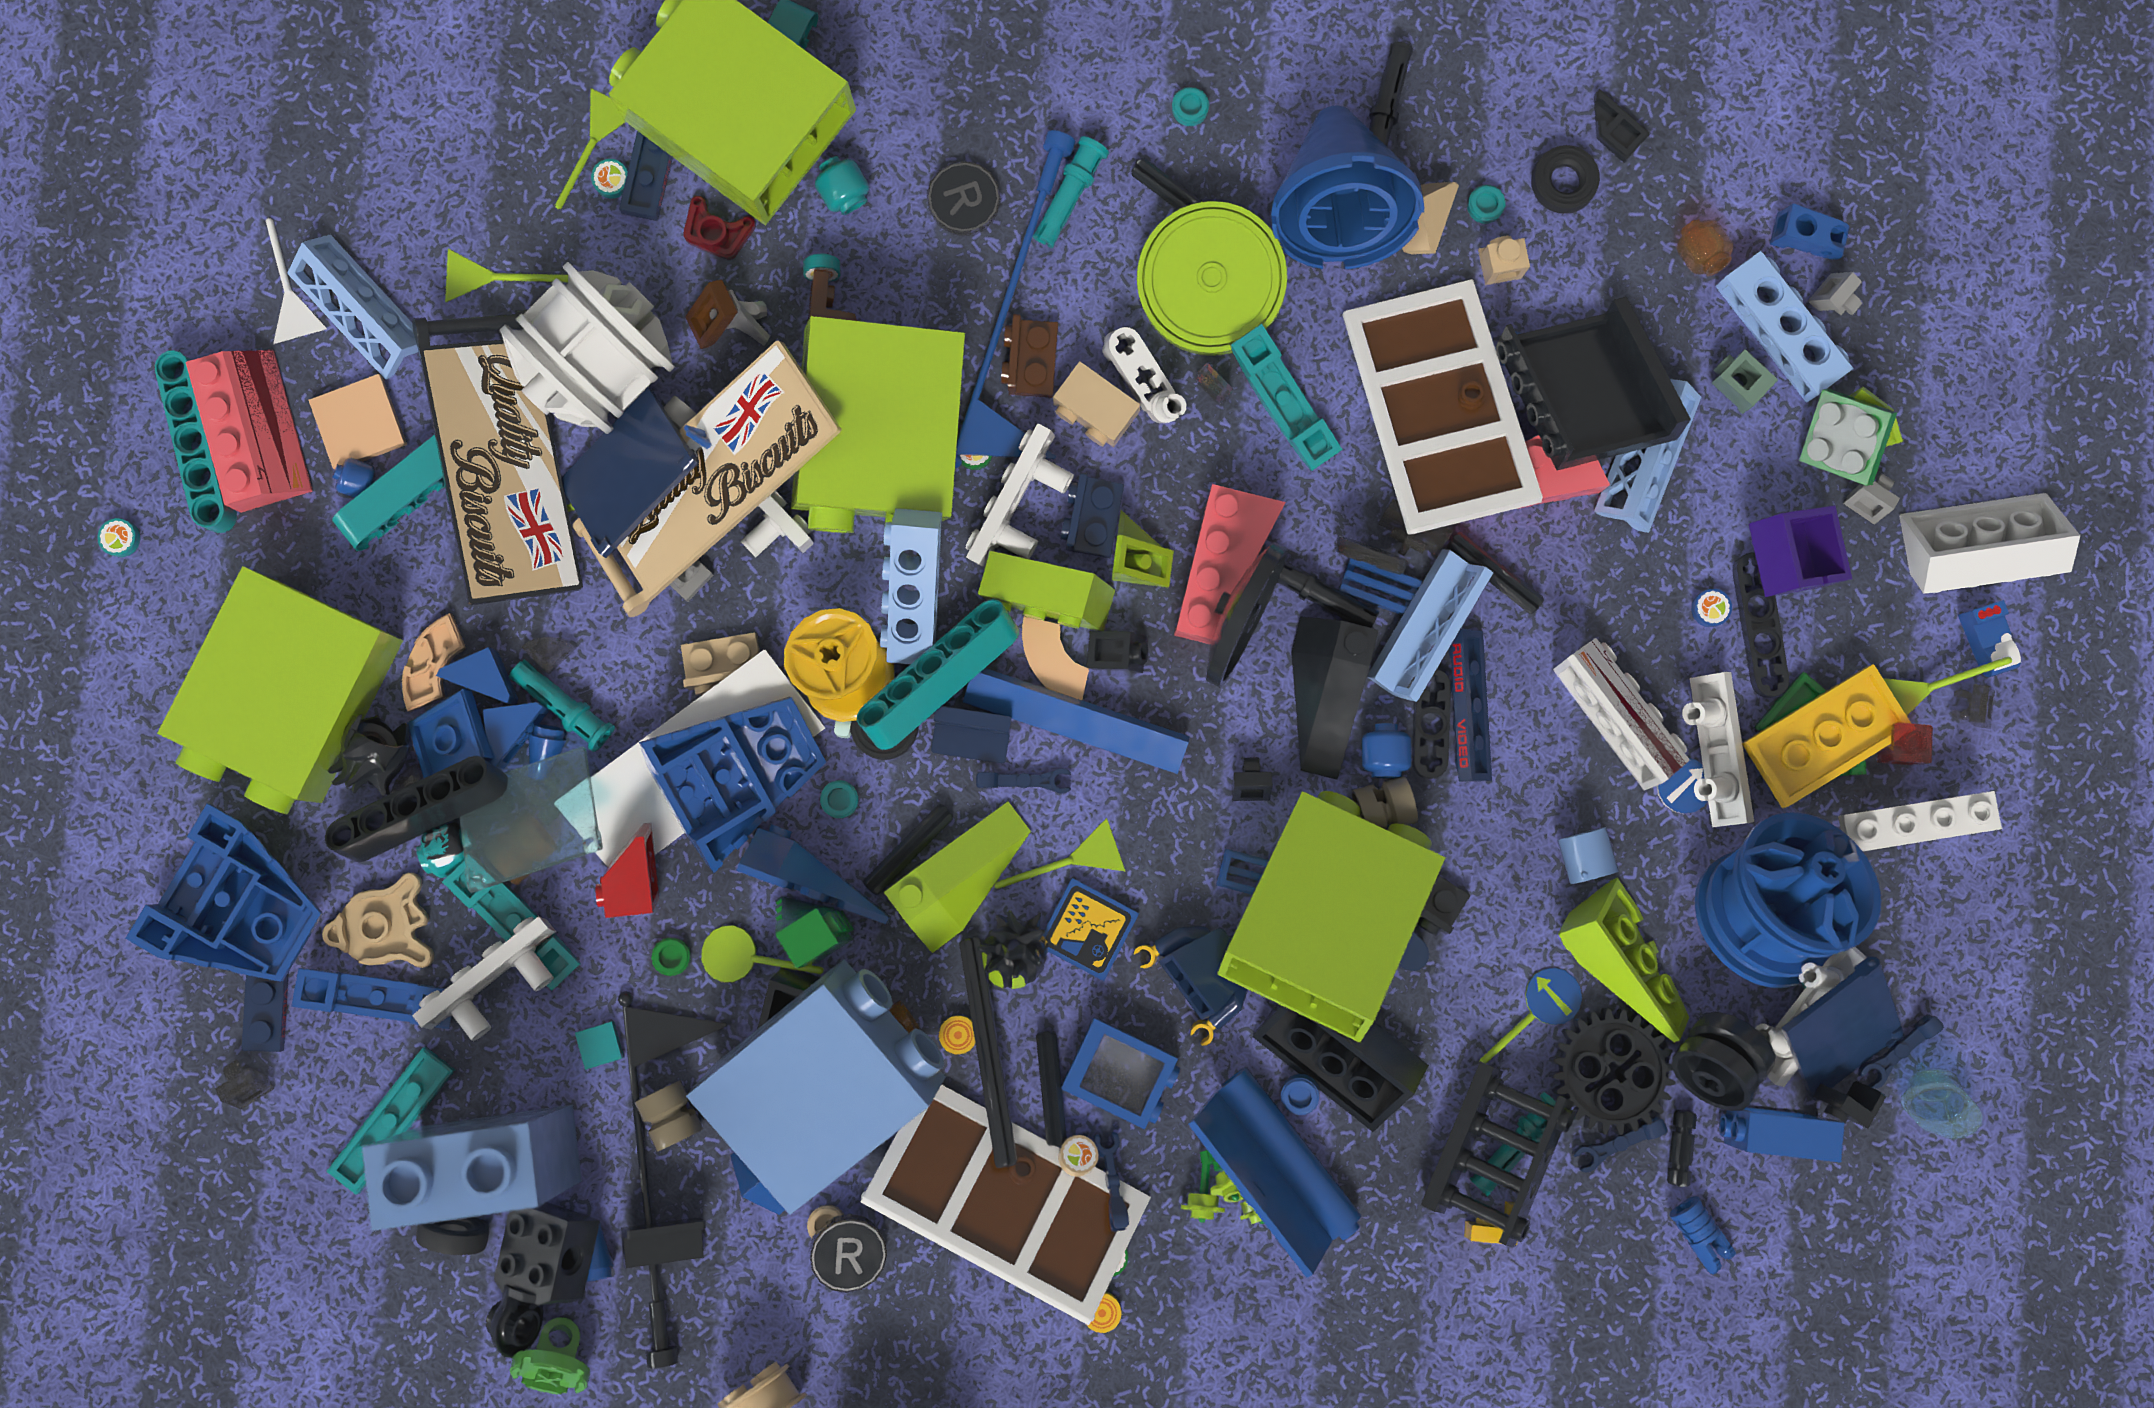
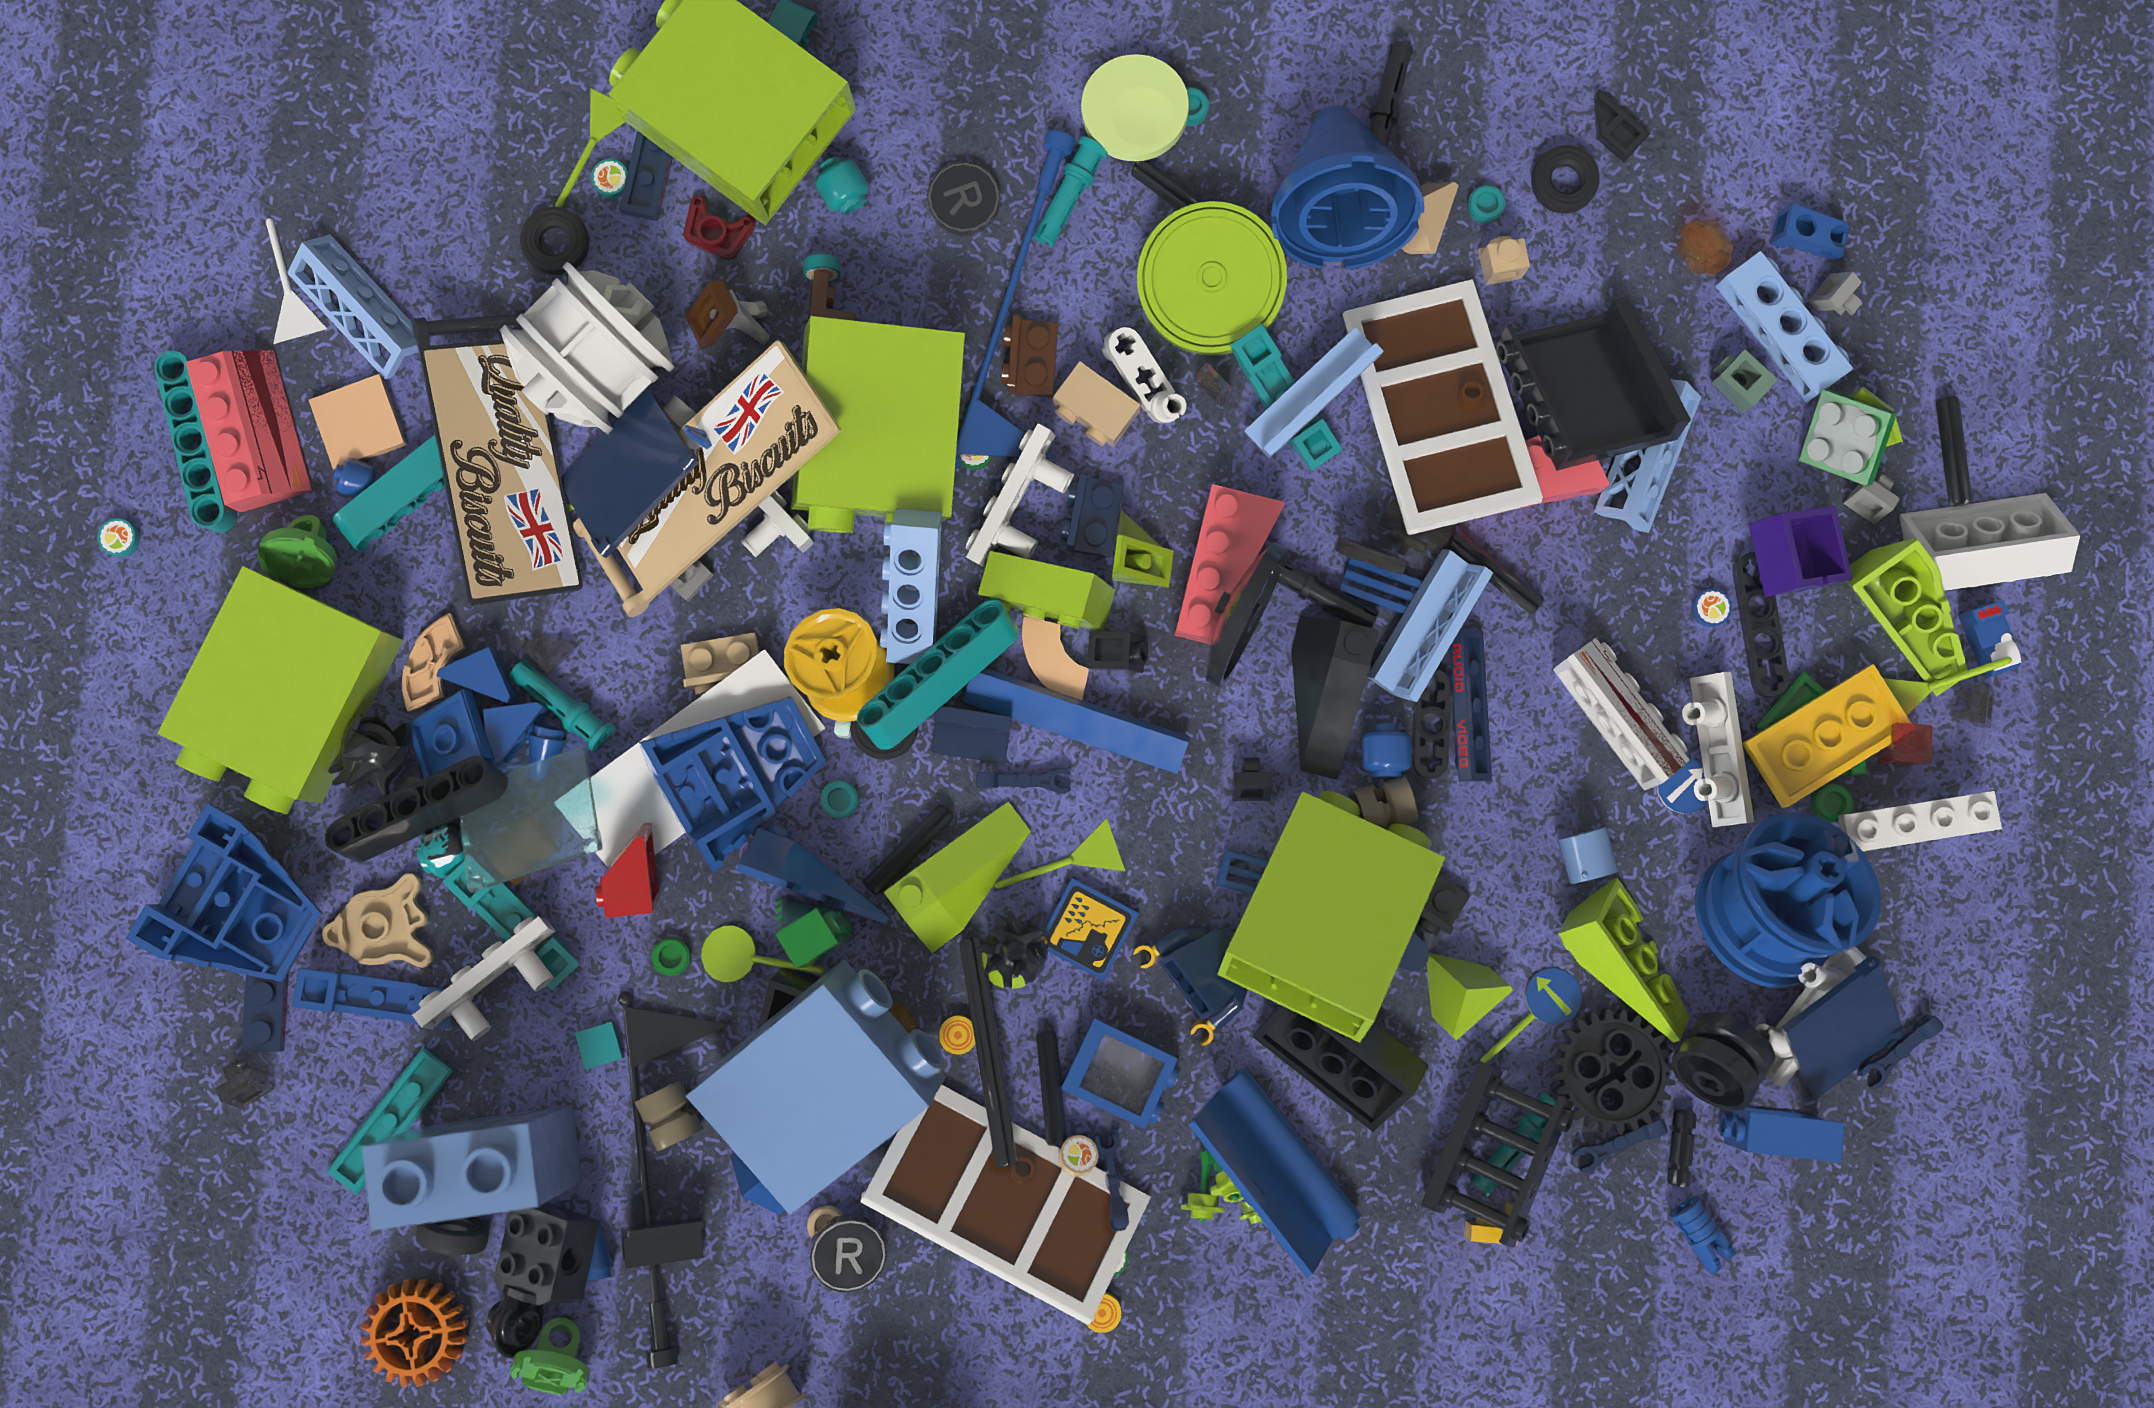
lime piece [445,249,568,303] -> none
blue tile [1281,1074,1320,1115] -> none
black bracket [1813,1081,1886,1129] -> none
clear light blue piece [1900,1062,1983,1139] -> none
none -> bright green tile [257,515,338,588]
none -> orange gear [359,1278,469,1387]
none -> black tyre [520,207,589,275]
none -> yellowish green piece [1081,54,1189,161]
none -> light blue fence [1244,327,1383,459]
none -> lime slope [1427,953,1513,1040]
none -> green tile [1812,784,1853,822]
none -> lime wedge [1846,537,1968,697]
none -> black axle [1936,396,1972,506]

